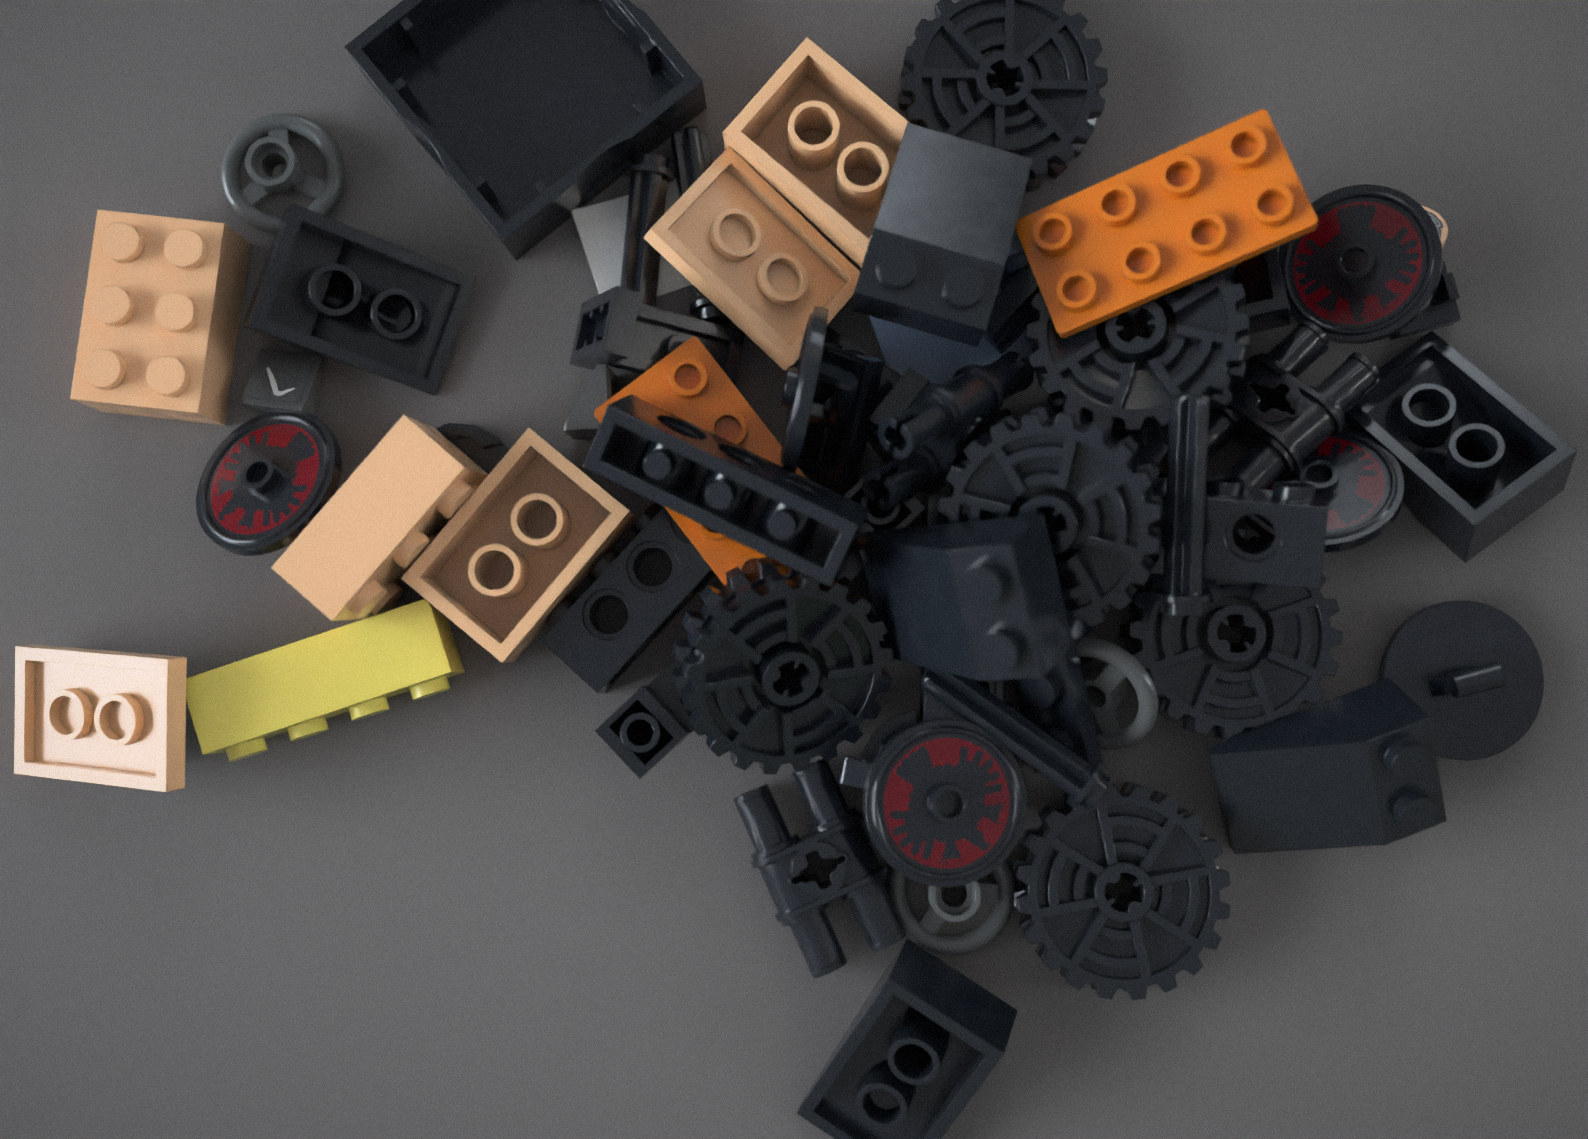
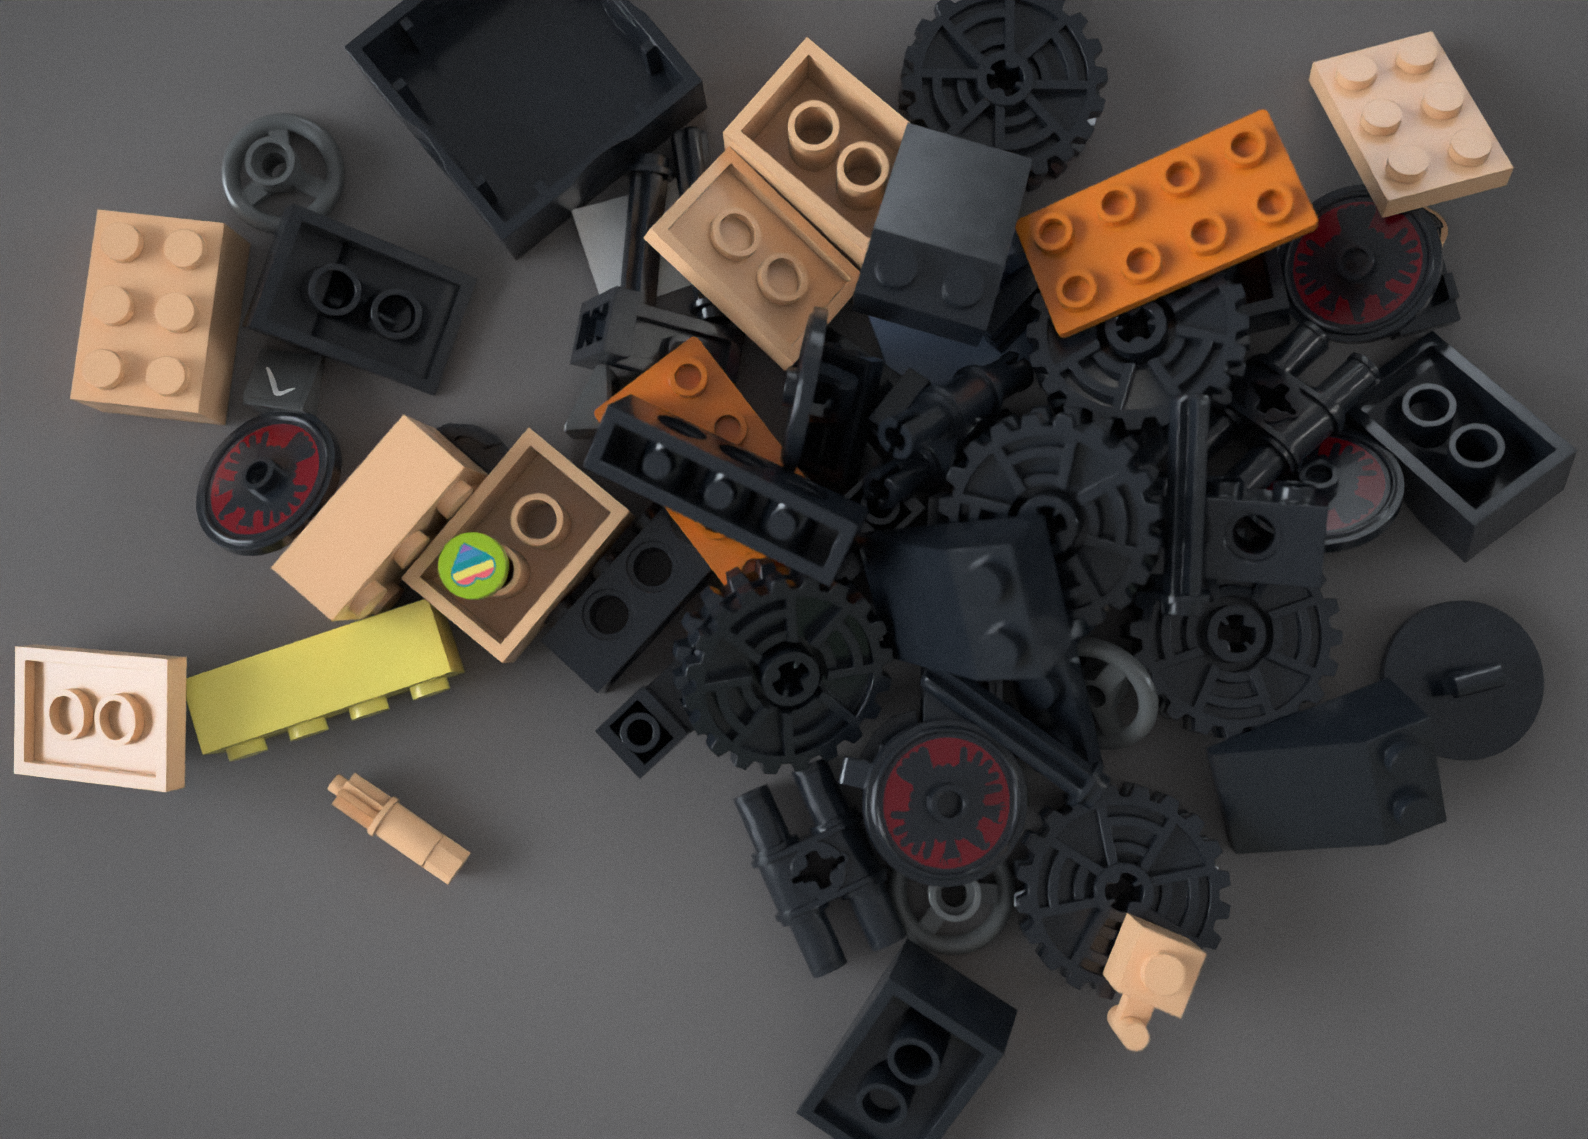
none -> light nougat piece [327,773,471,885]
none -> lime tile [438,532,509,600]
none -> light nougat brick [1102,913,1207,1051]
none -> light nougat plate [1309,31,1514,218]

